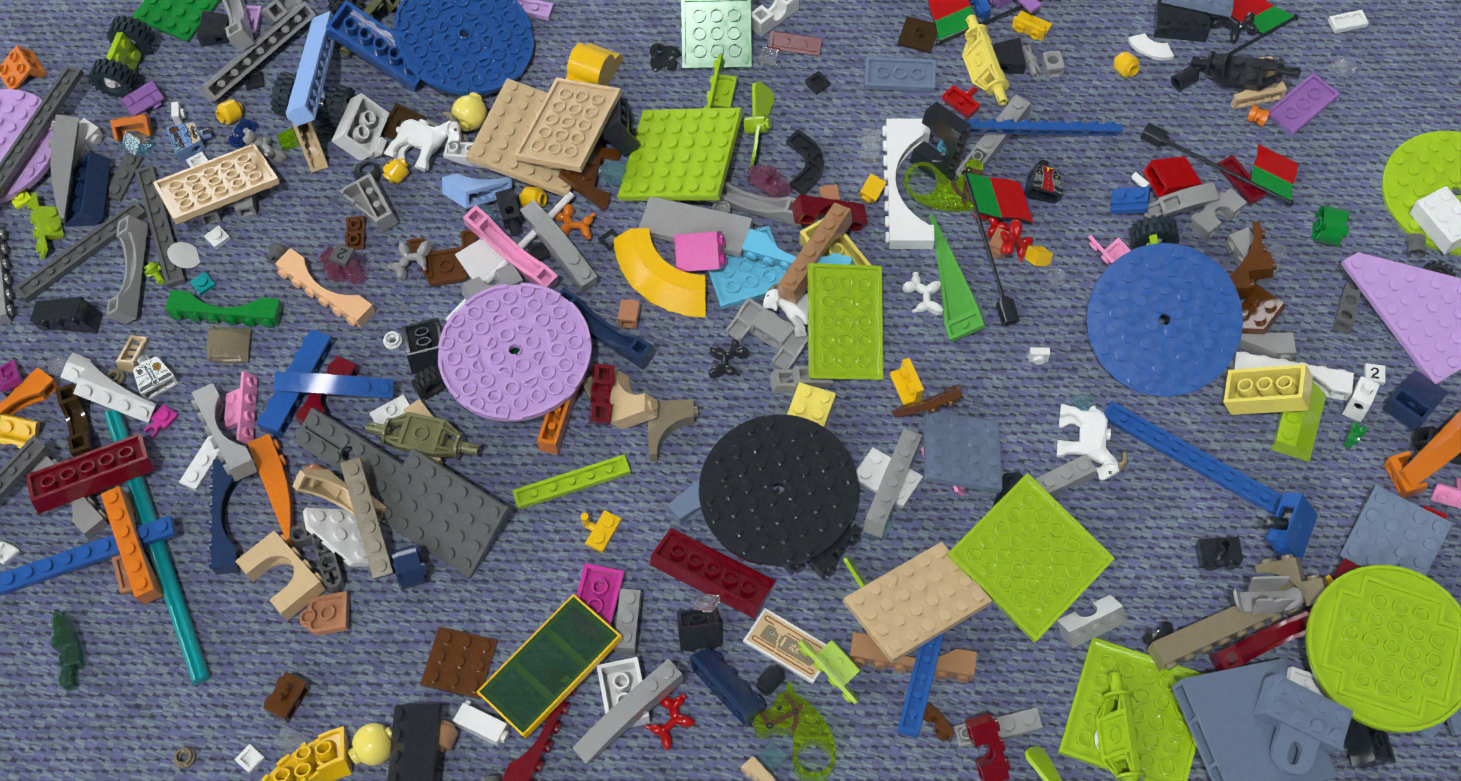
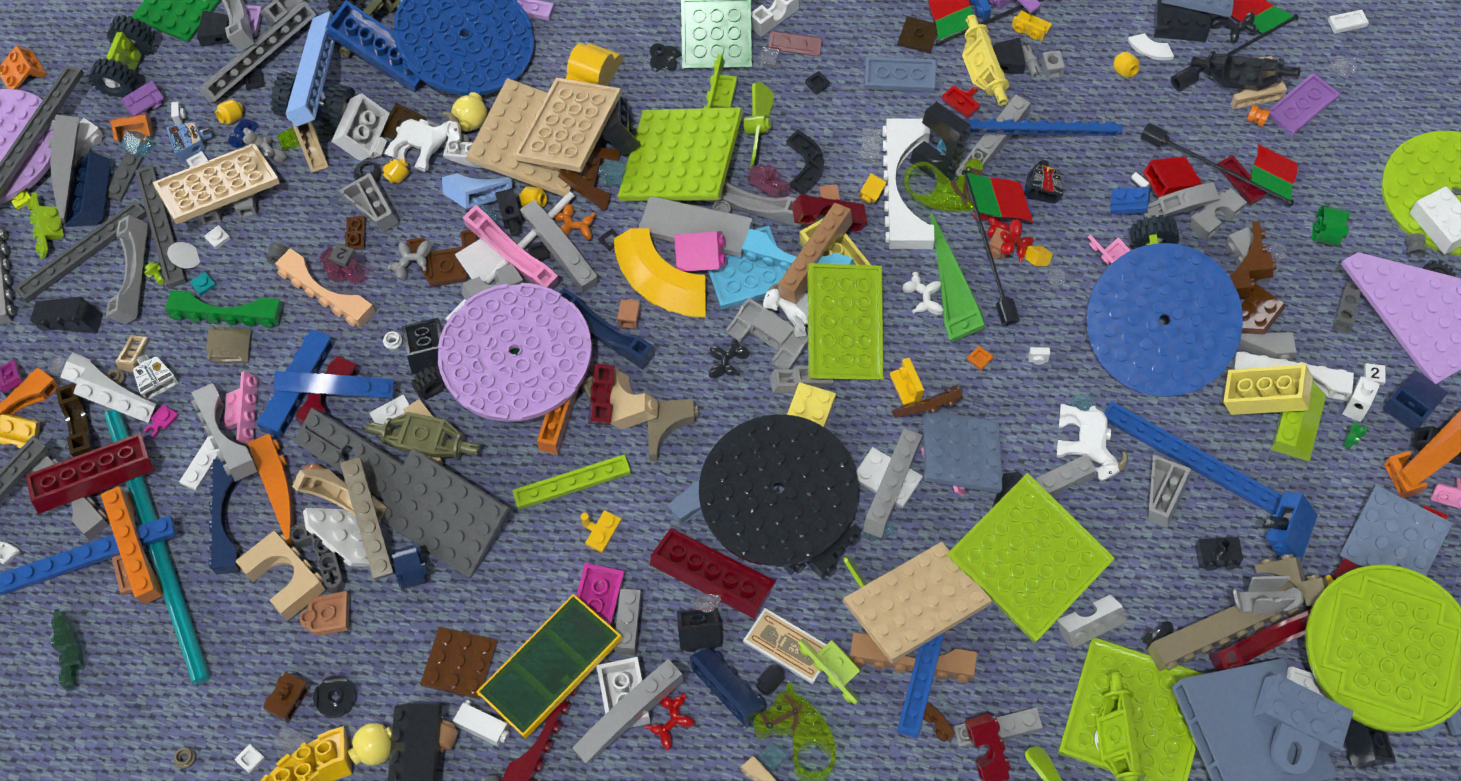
none -> black plate [313,676,356,718]
none -> orange tile [967,346,994,371]
none -> light grey wedge [1148,455,1191,528]

